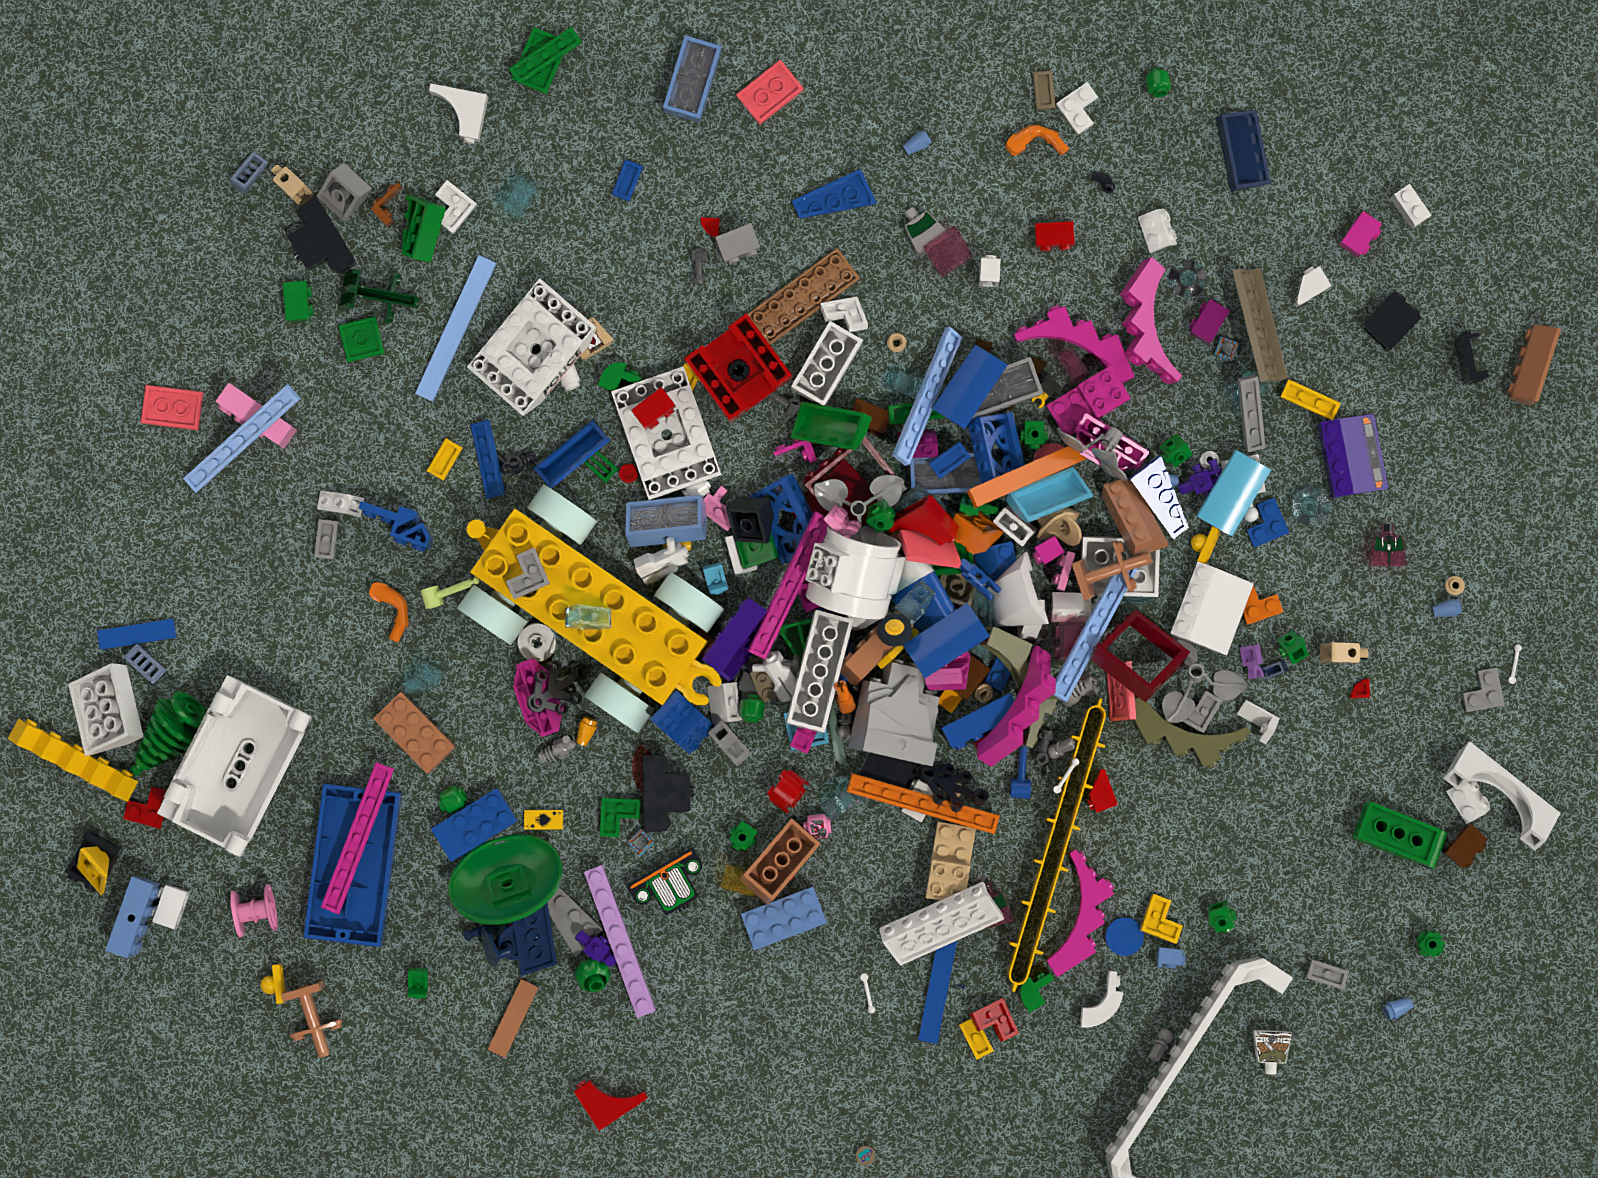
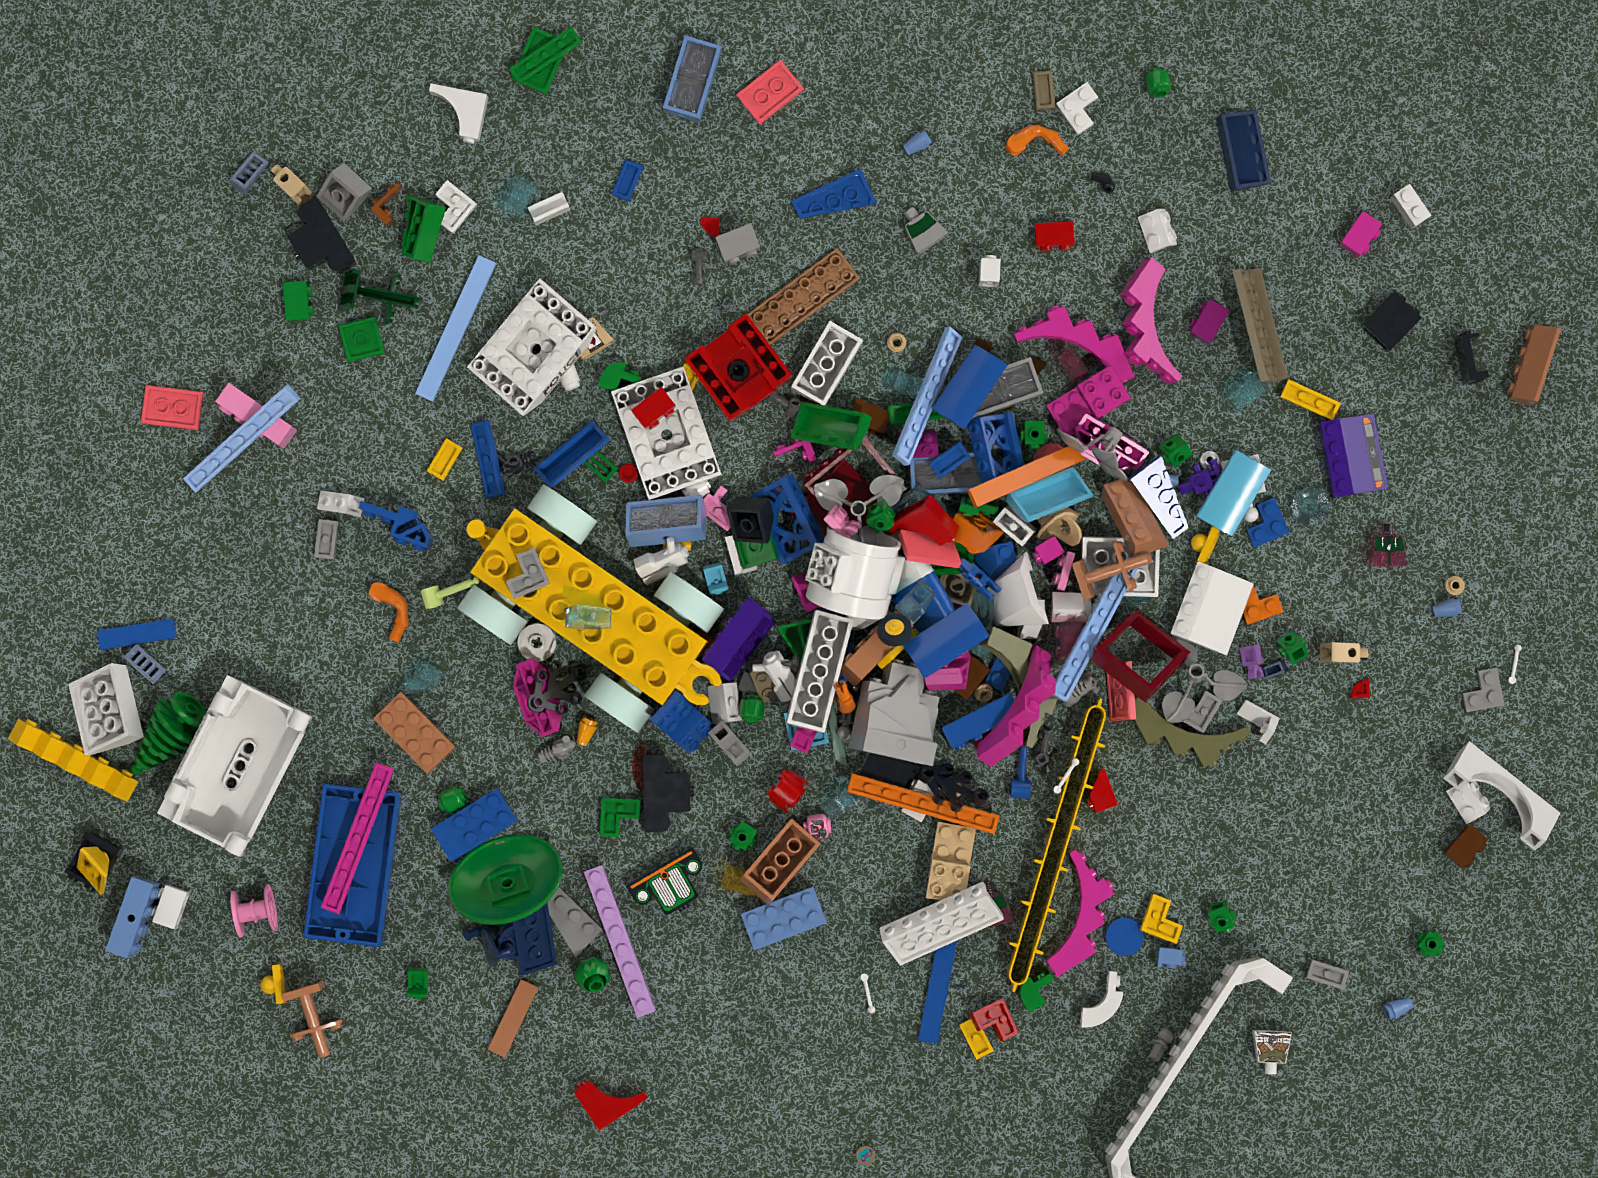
red plate [123,787,167,829] -> none
yellow tile [524,810,563,830] -> none
dark purple piece [574,929,616,966] -> none
tile [628,829,654,856] -> none
dark pink tile [747,512,828,659] -> none
white plate [820,297,868,332] -> none
clear pink tile [923,225,974,278] -> none
light orange tile [938,690,963,713] -> none
pearl dark grey piece [1032,376,1064,409] -> none
light grey axle [1048,738,1077,759] -> none
dish [1169,260,1207,298] -> none
tile [1214,337,1239,361] -> none
light grey plate [1237,375,1266,452] -> none
white slope [1294,266,1332,307] -> none
green hinge [1352,801,1447,870] -> none
none -> white panel [528,192,570,225]

